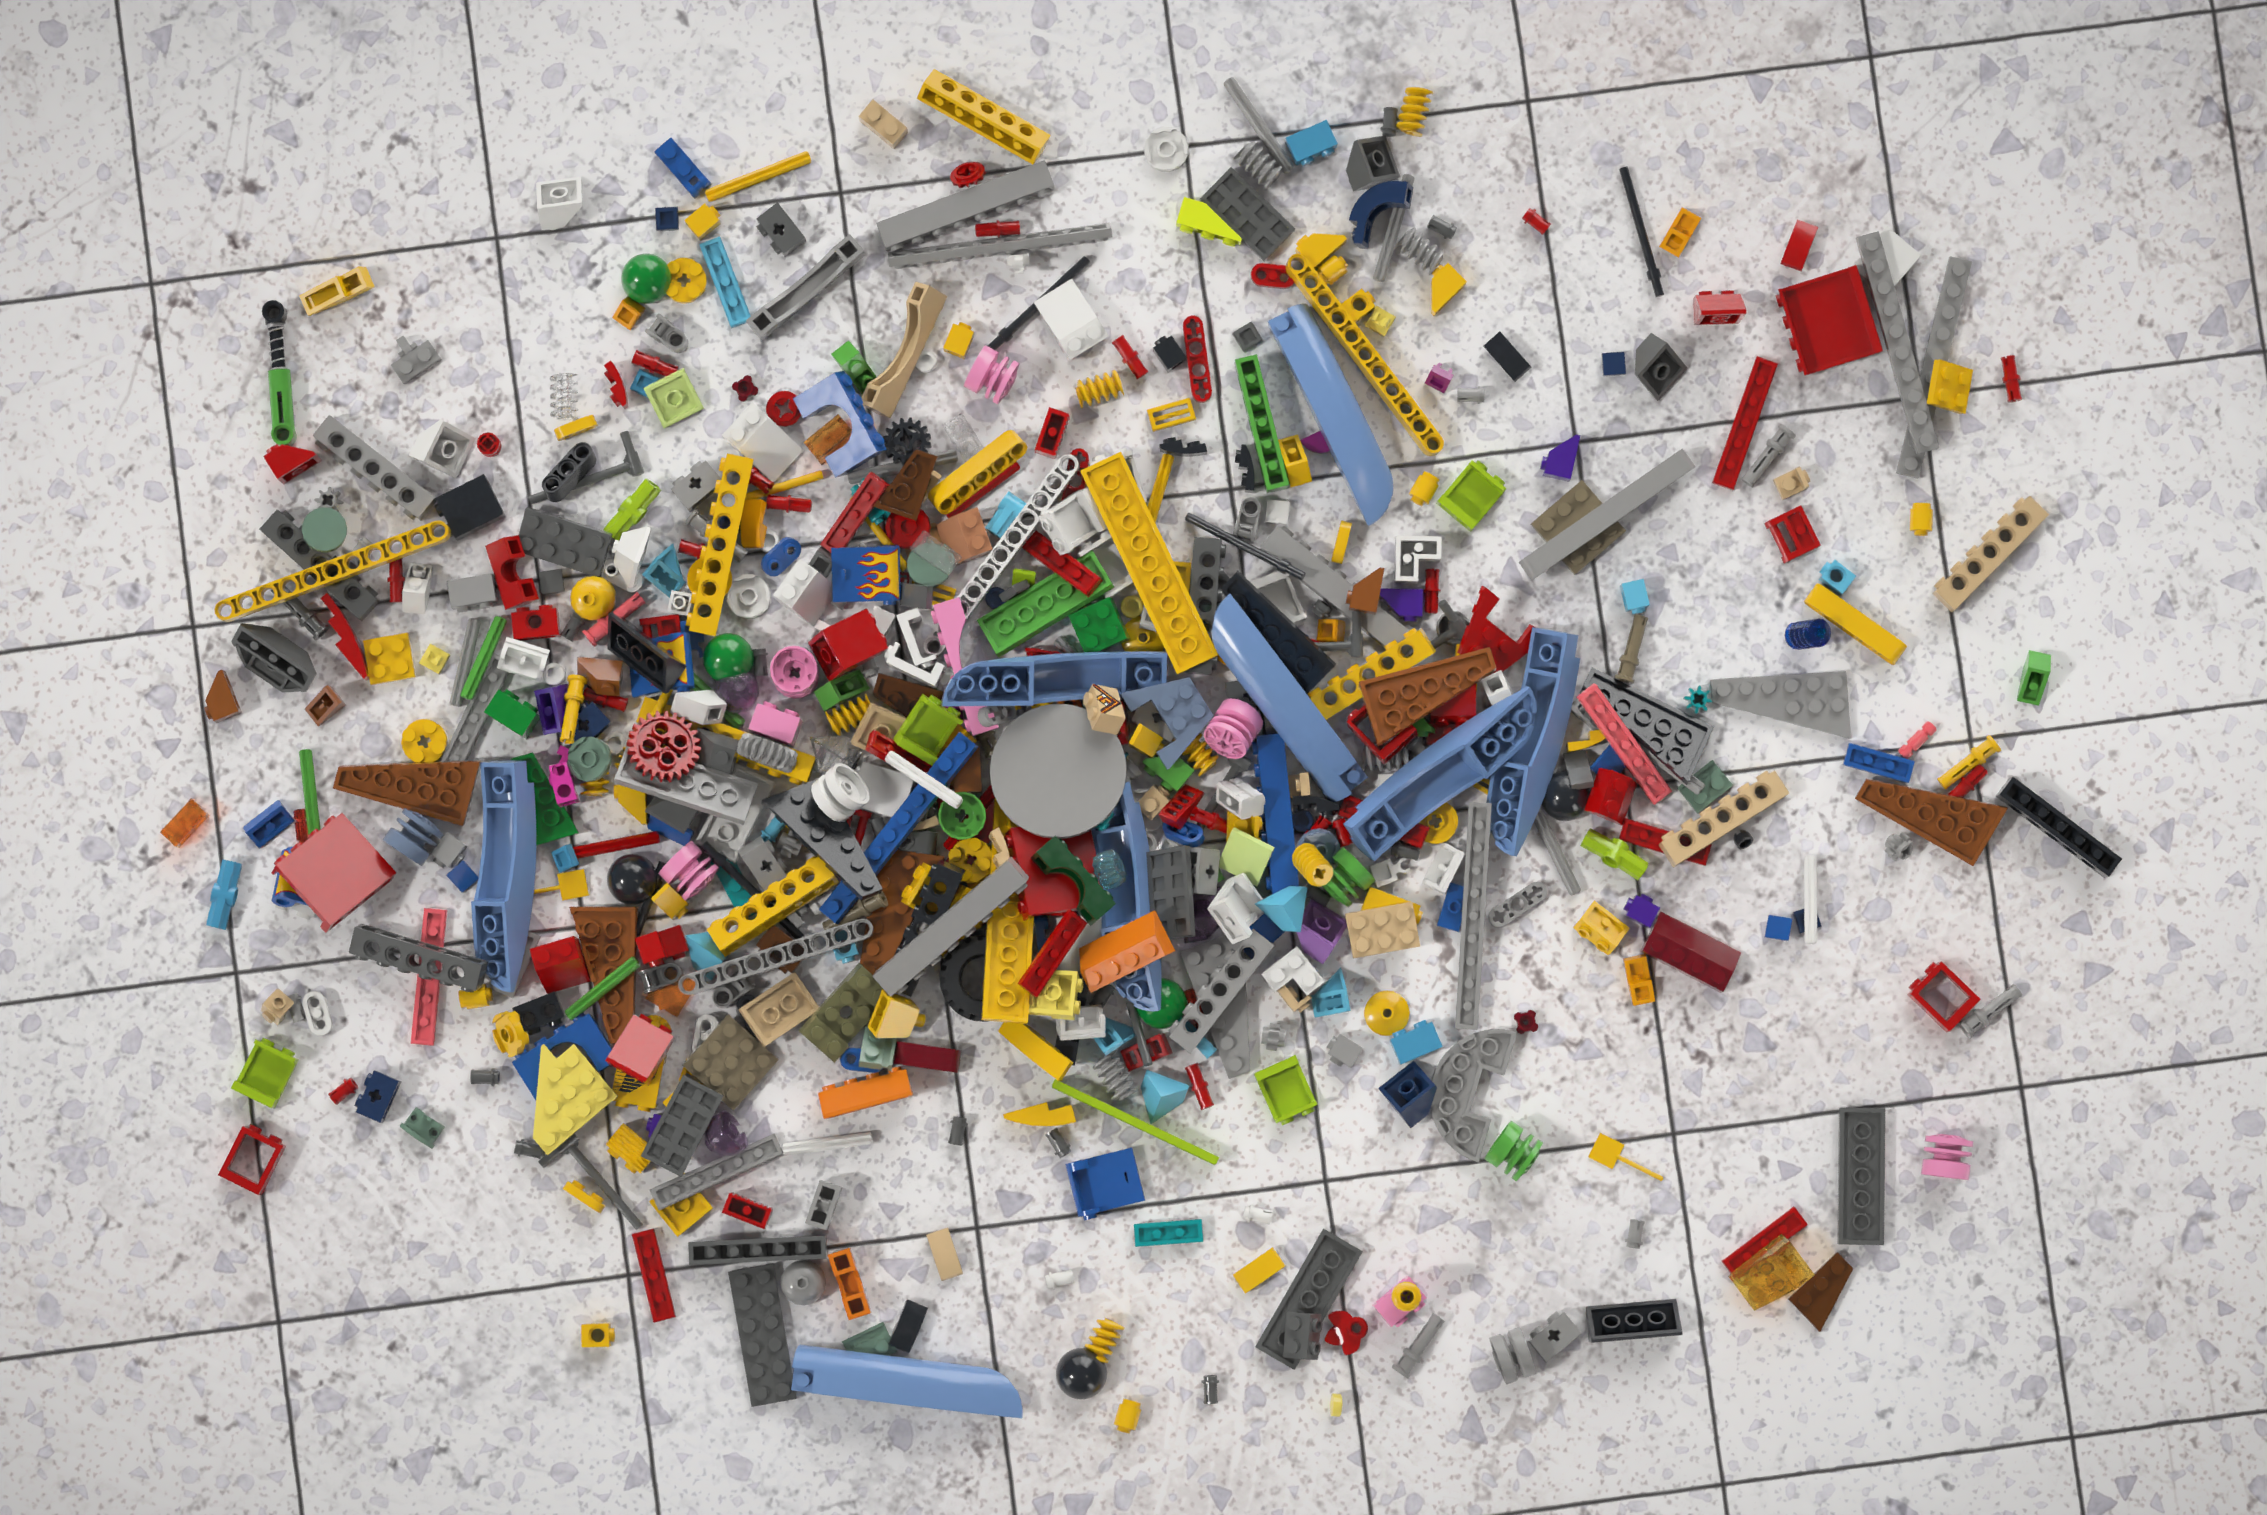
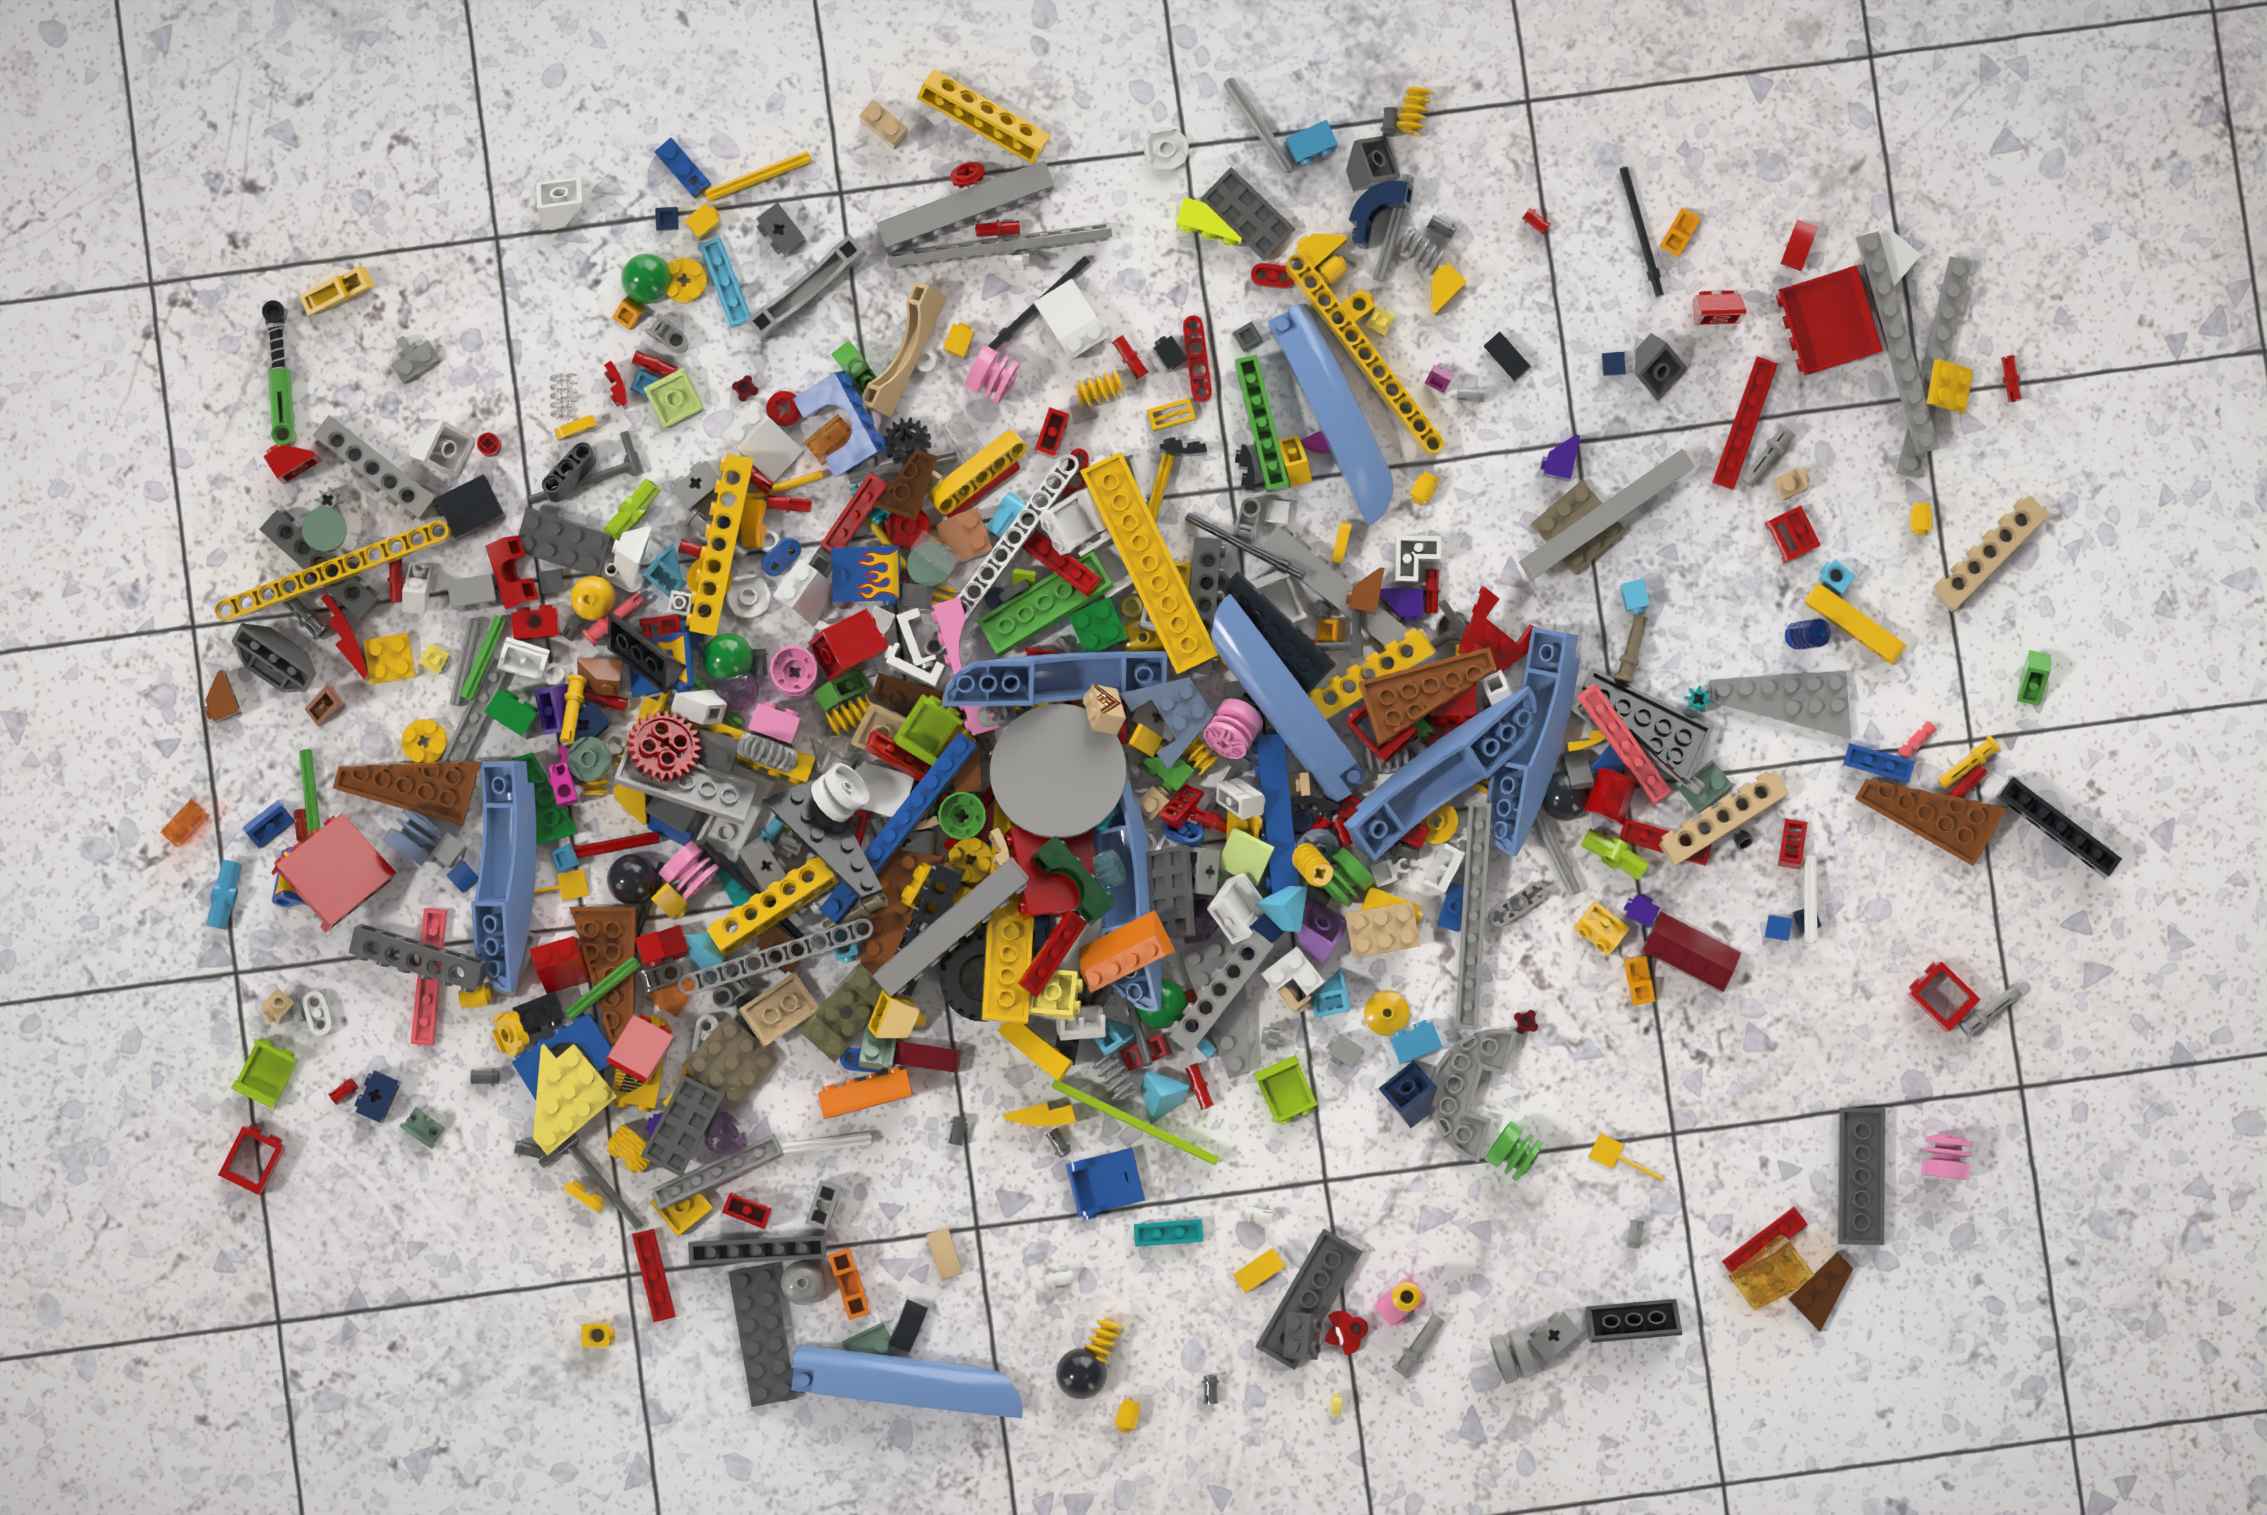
white axle [885,751,963,808] -> none
light grey piece [1233,141,1282,190] -> none
lime panel [1436,460,1506,532] -> none
light grey gear [1885,832,1913,861] -> none
none -> red slope [1778,818,1808,869]

